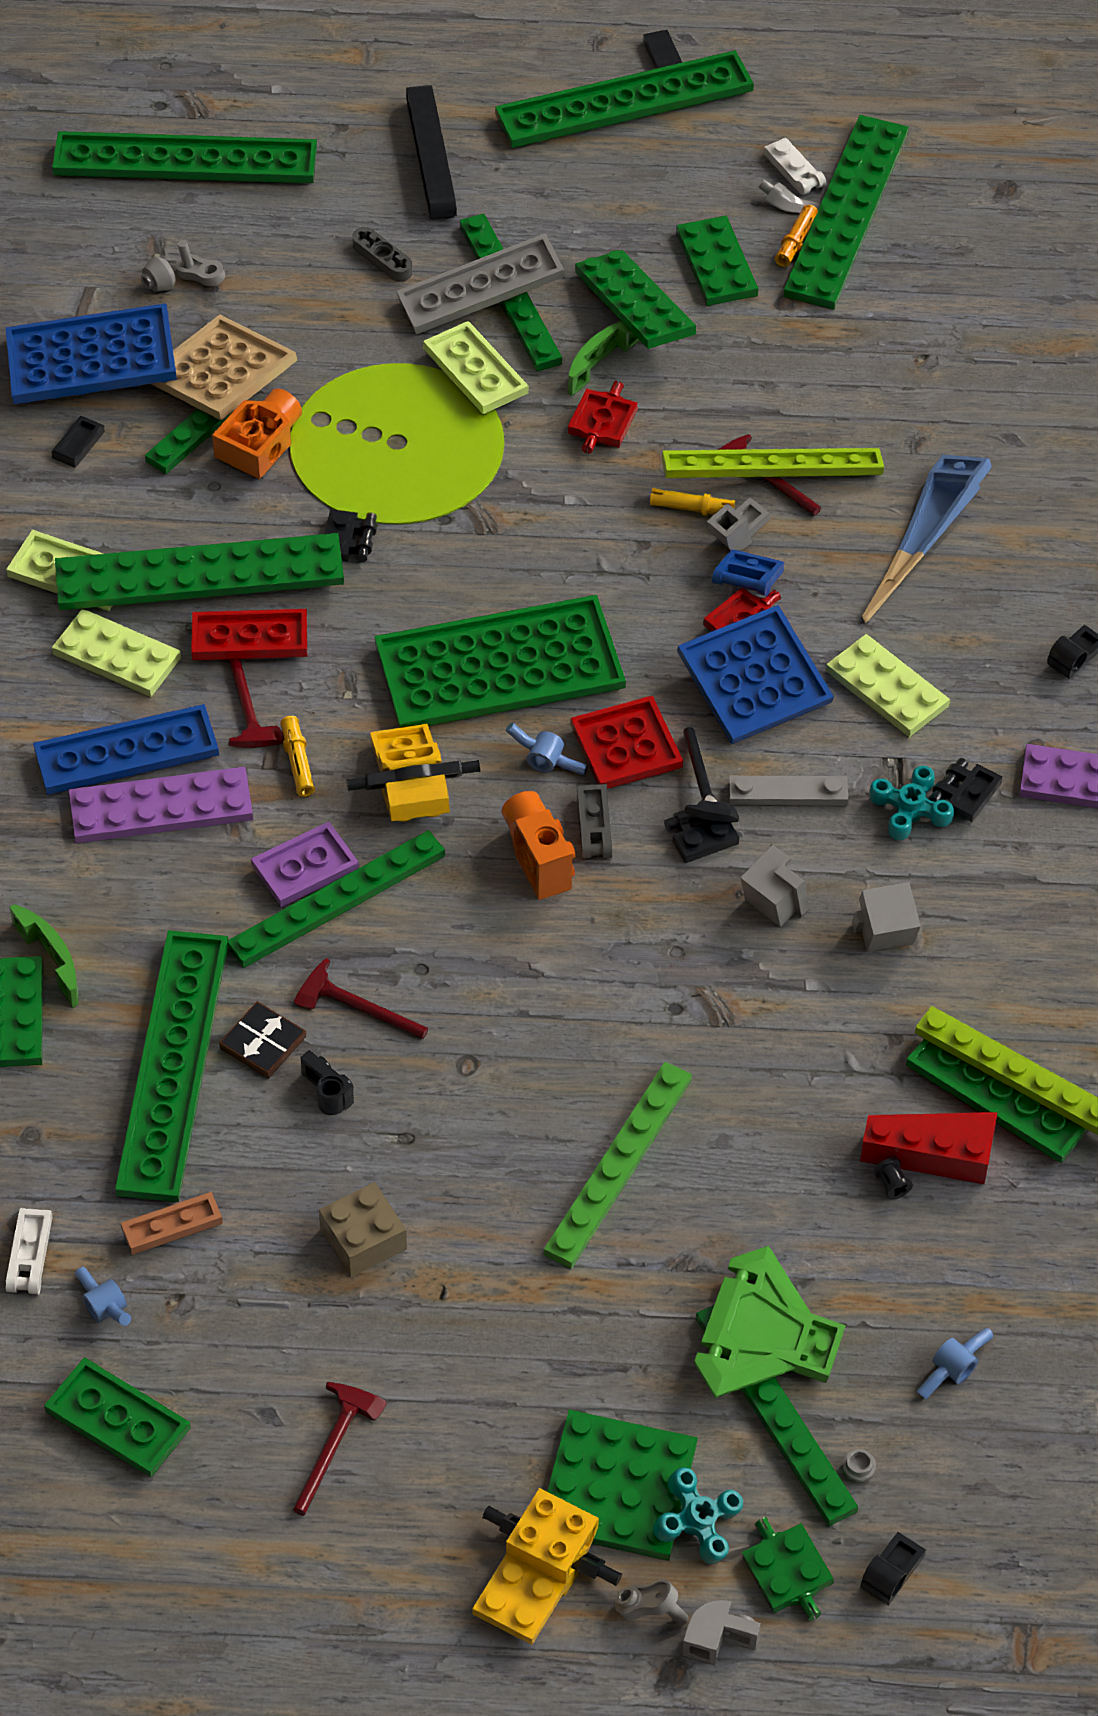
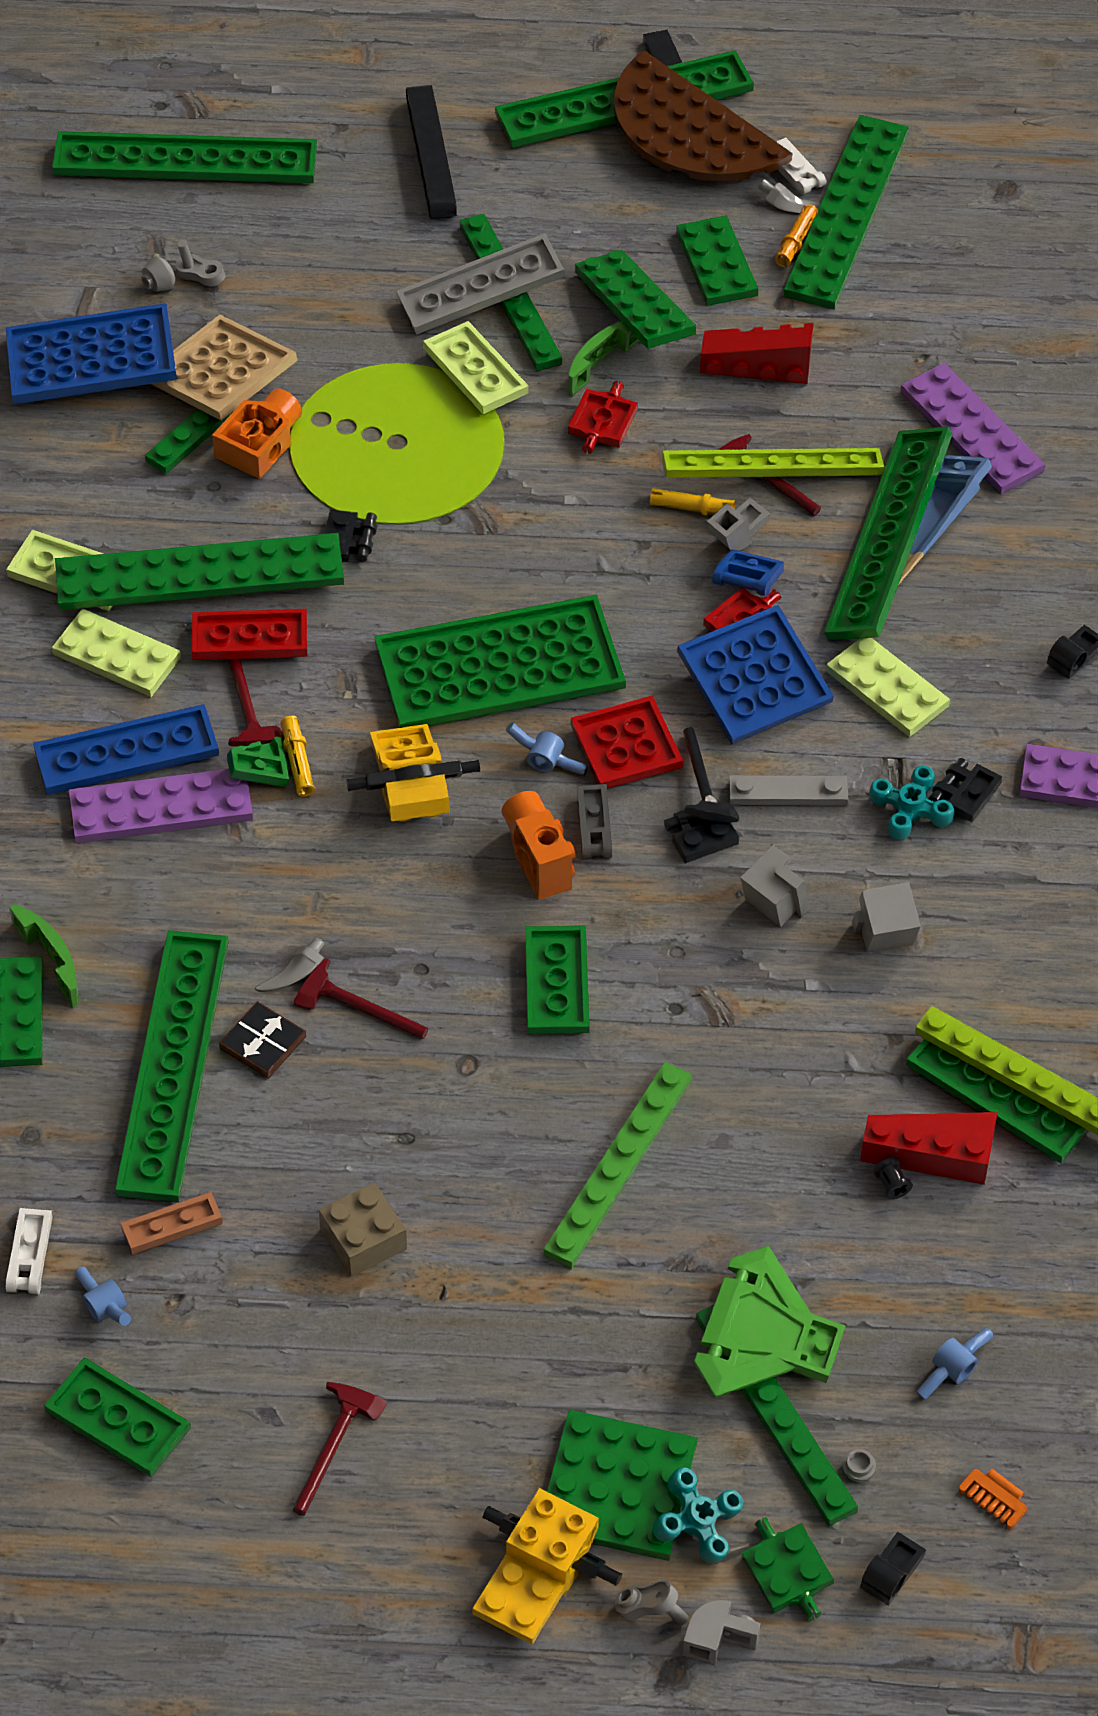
black tile [51,416,105,468] -> none
green plate [228,830,445,968] -> none
medium lavender plate [251,821,359,907] -> none
black plate [300,1050,354,1115] -> none
dark grey beam [352,227,412,281] -> none
none -> green wing [227,737,289,787]
none -> light grey bar [255,937,325,990]
none -> green plate [525,925,590,1034]
none -> reddish brown plate [614,50,793,181]
none -> red wedge [700,323,814,384]
none -> green plate [824,426,953,640]
none -> medium lavender plate [900,363,1045,494]
none -> orange piece [959,1469,1027,1530]

